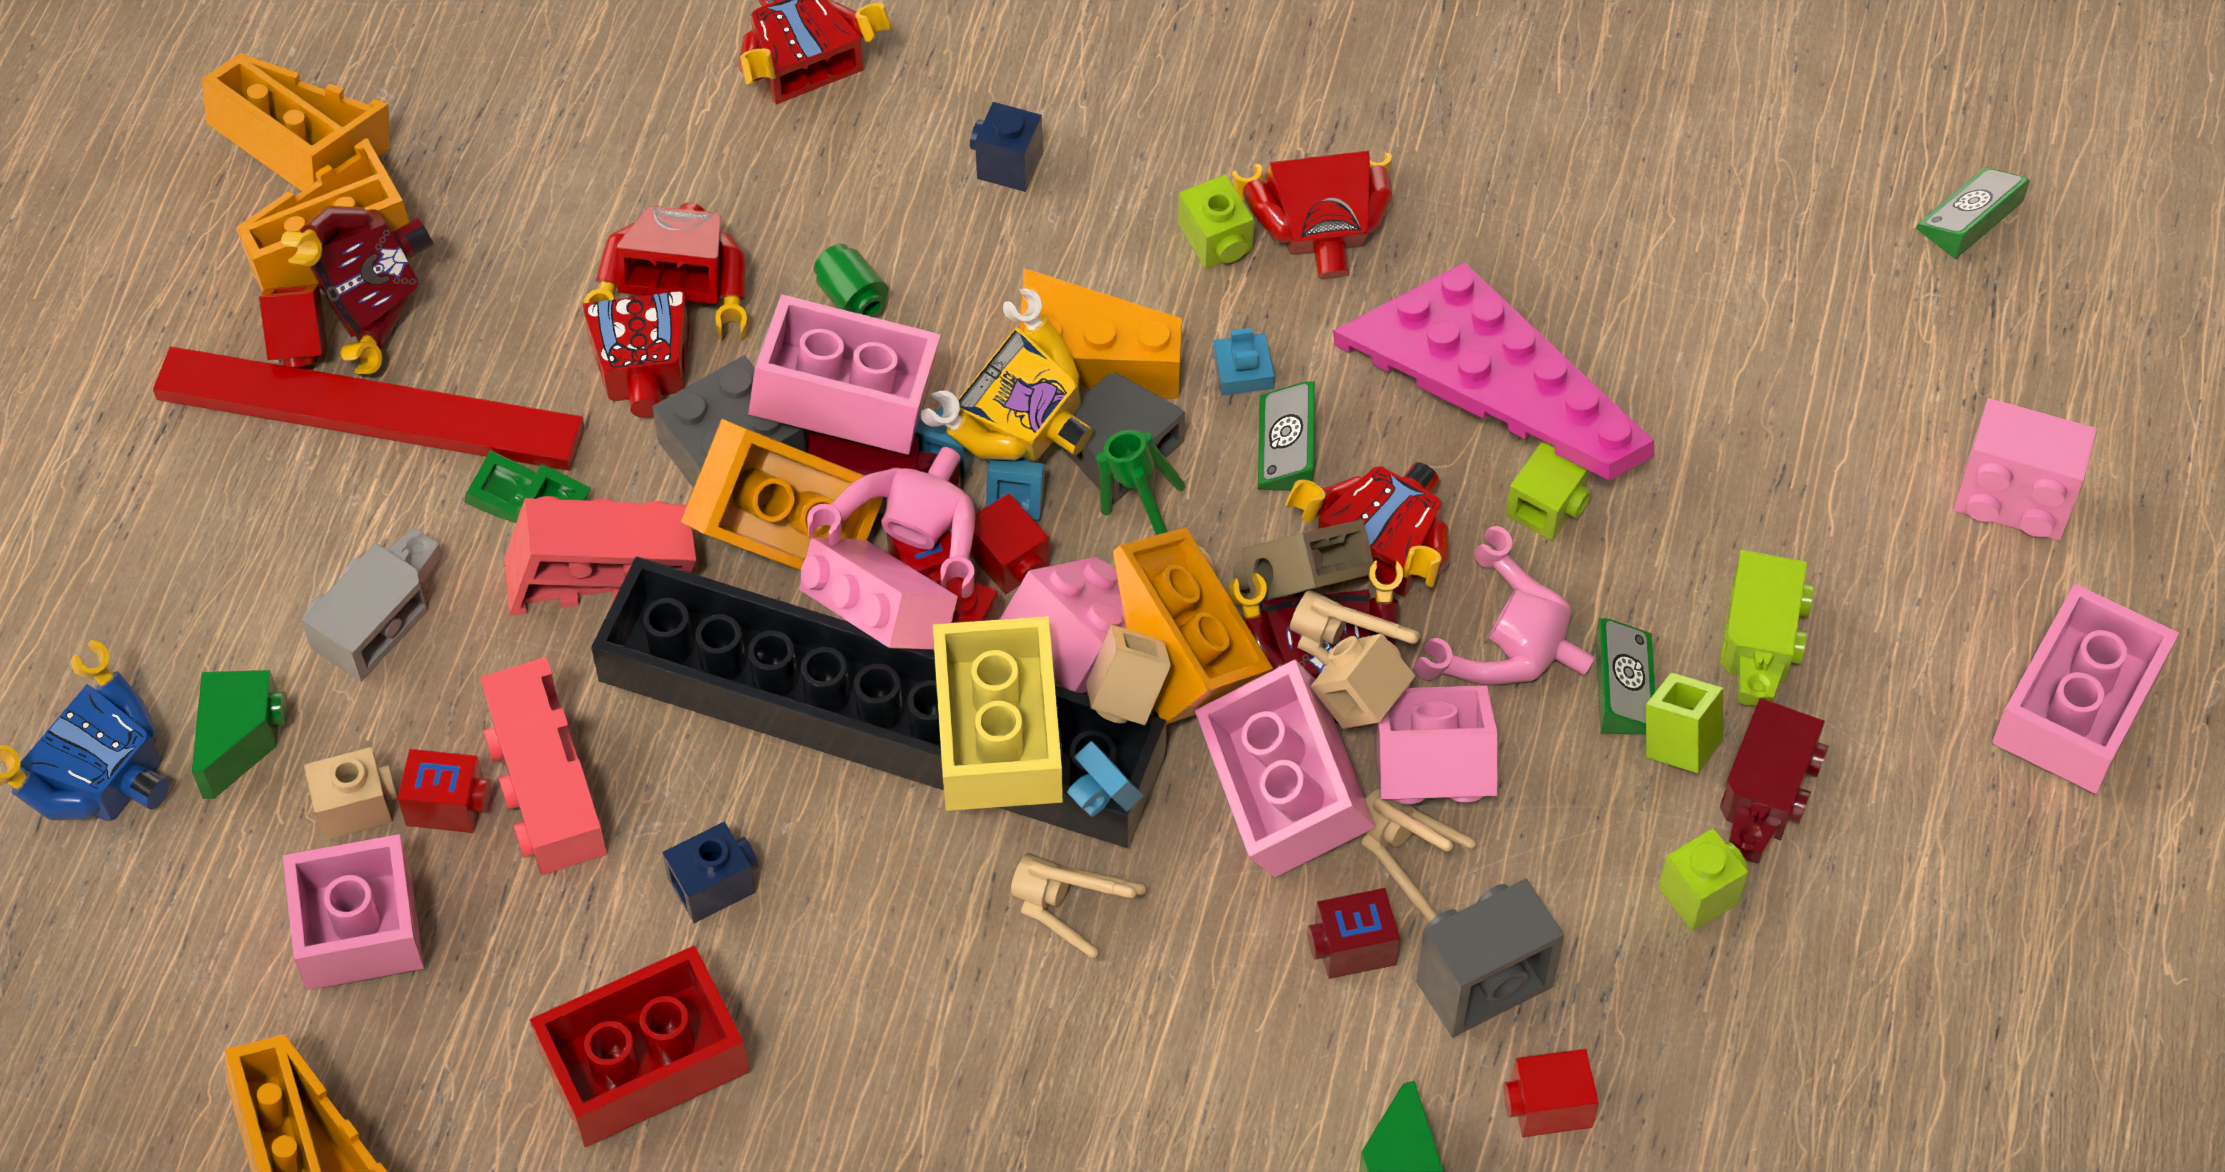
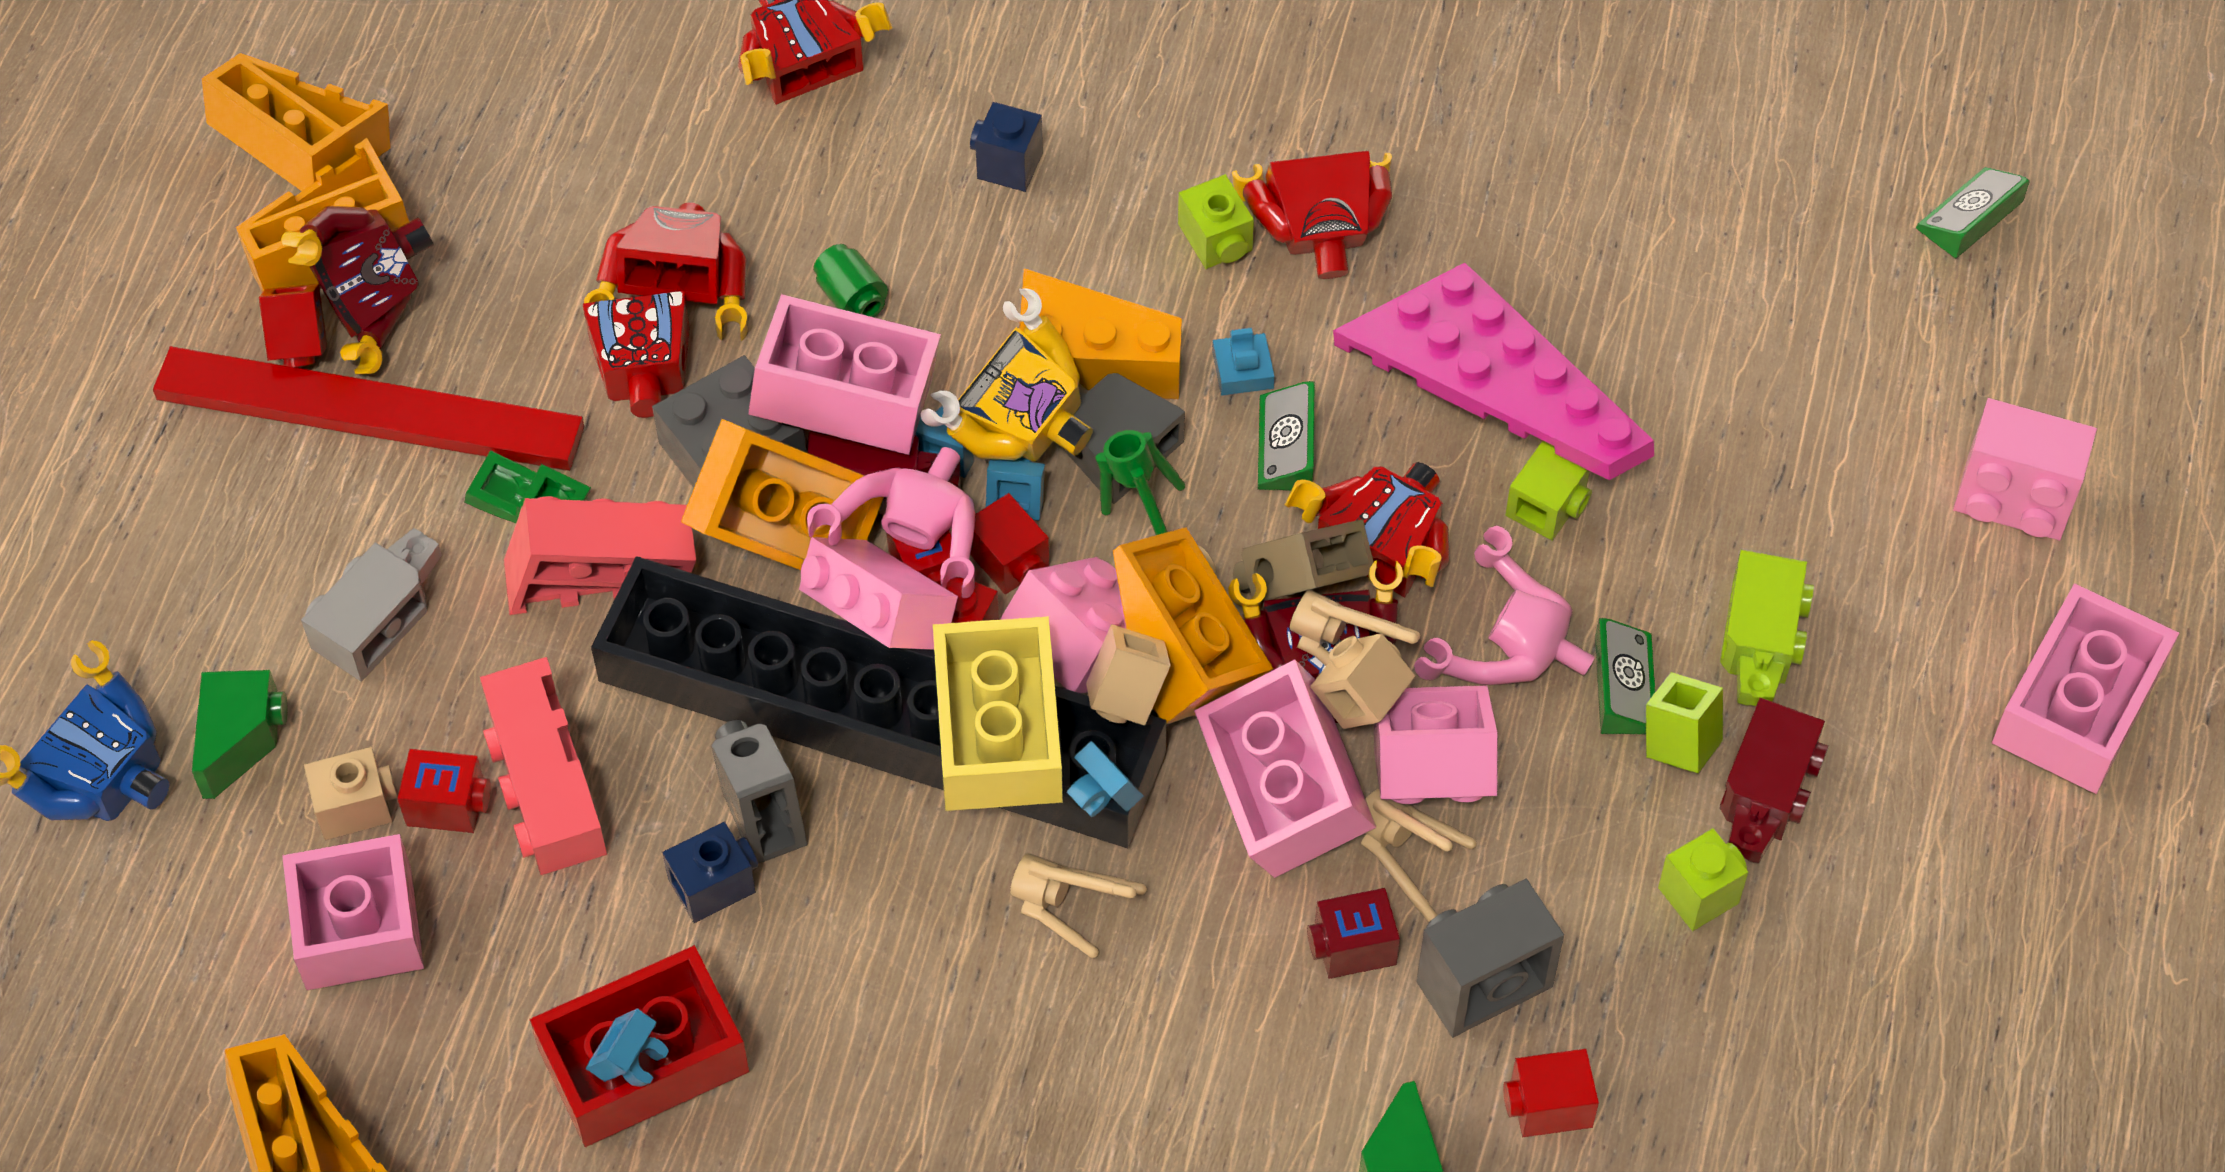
none -> dark azure tile [586,1009,669,1087]
none -> dark grey torso [711,720,807,864]

